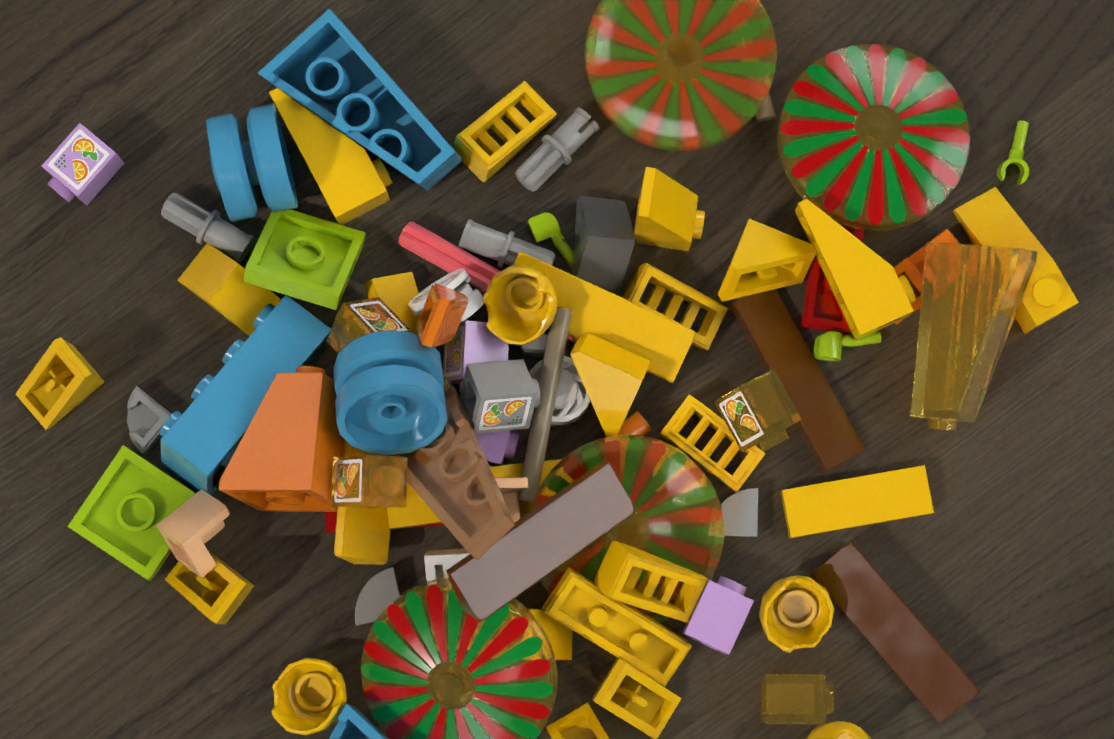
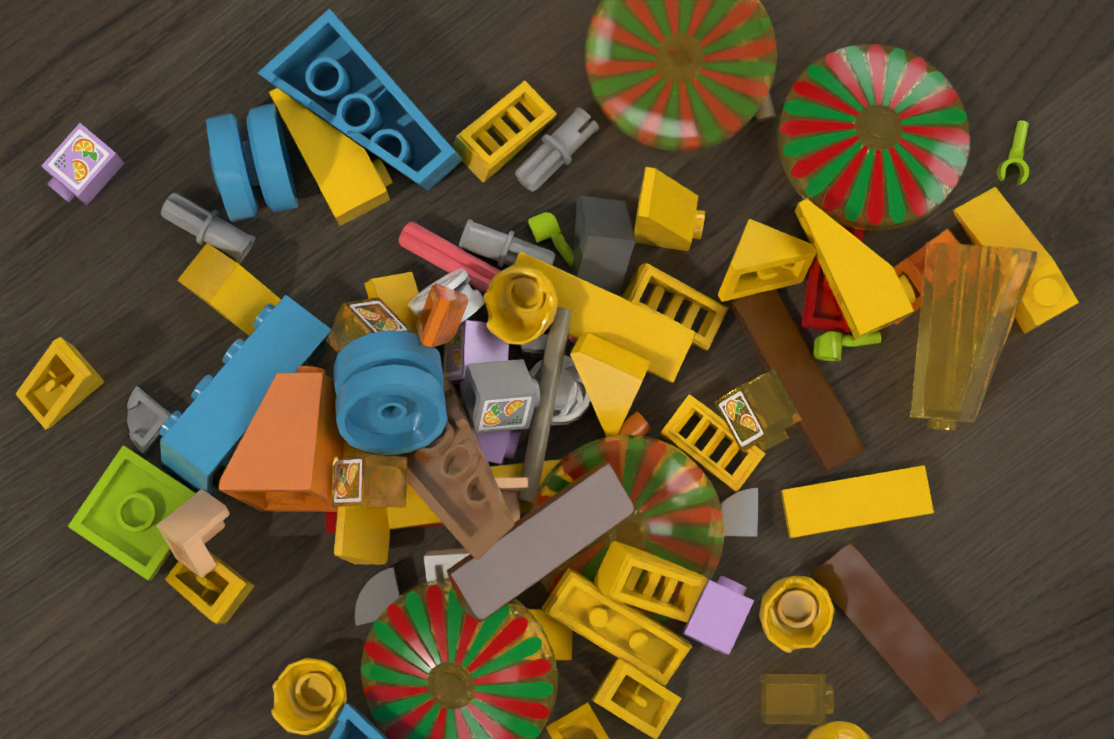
lime plate [243,209,366,310] -> none

